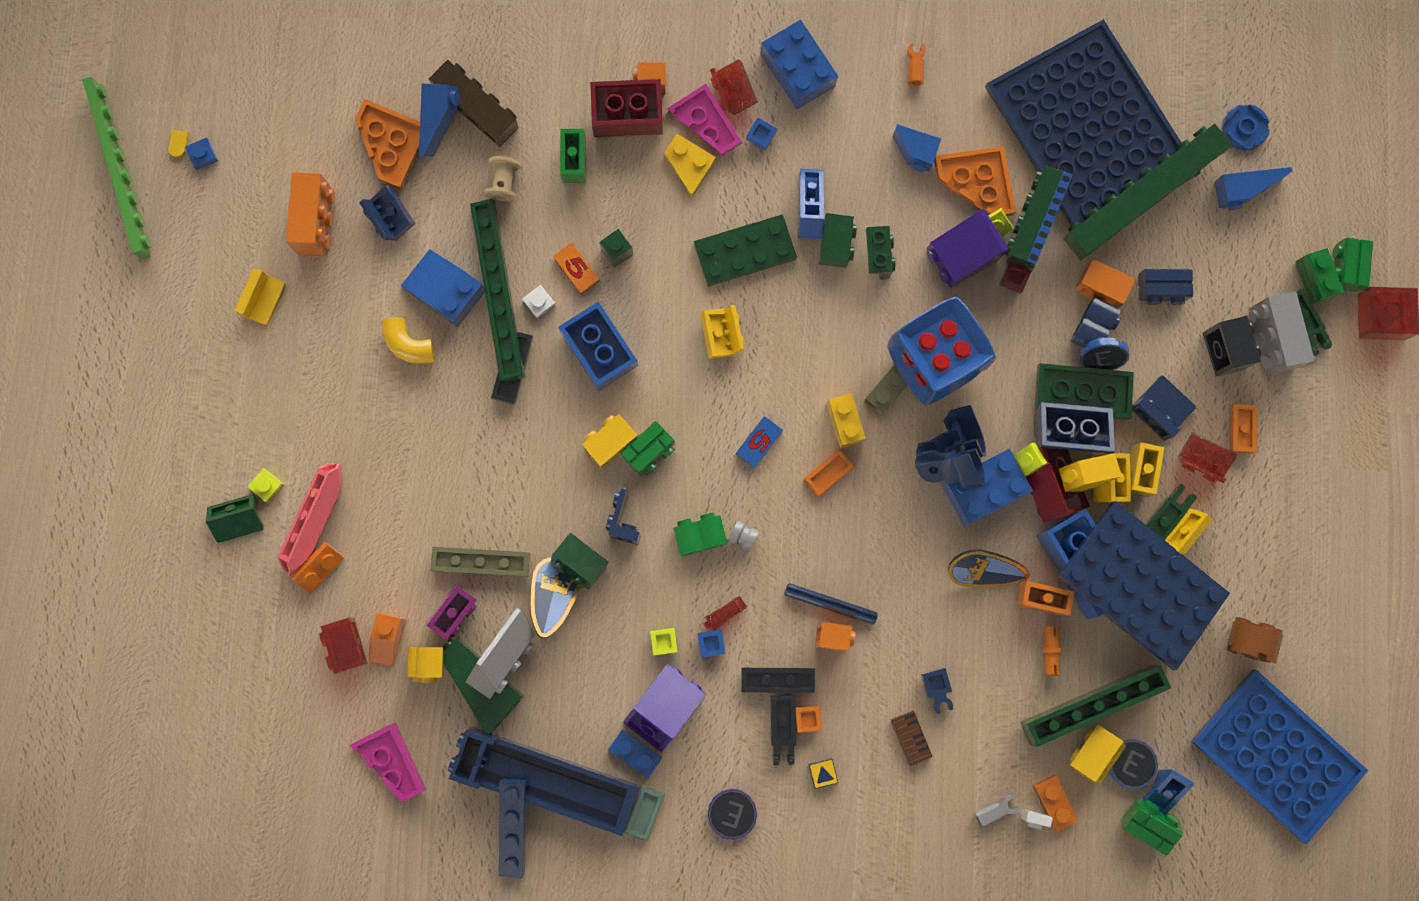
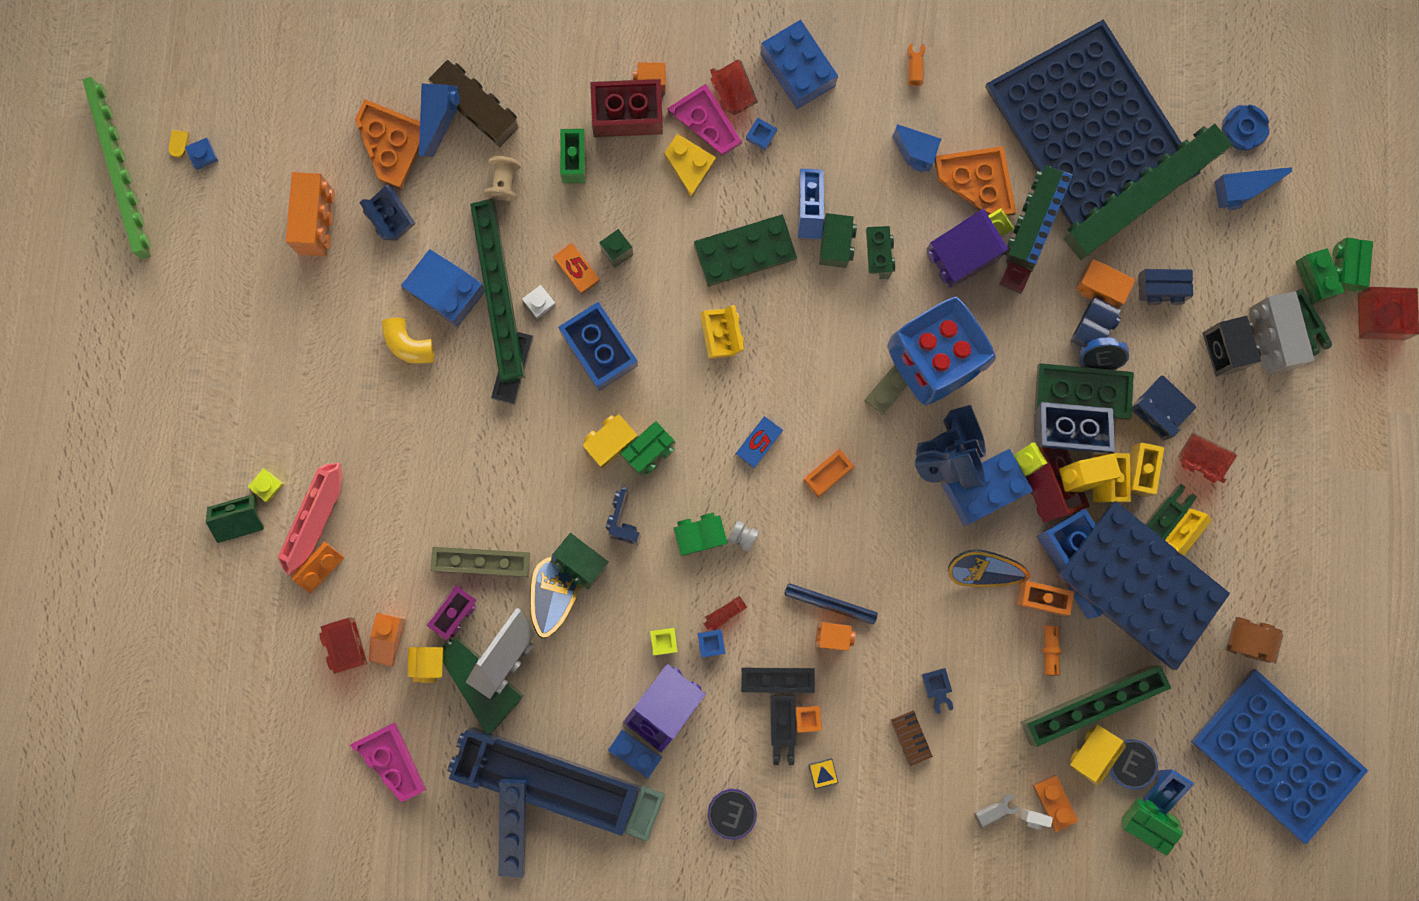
yellow panel [234,267,286,326] -> none
yellow brick [826,393,866,449] -> none
orange plate [1230,404,1257,454] -> none

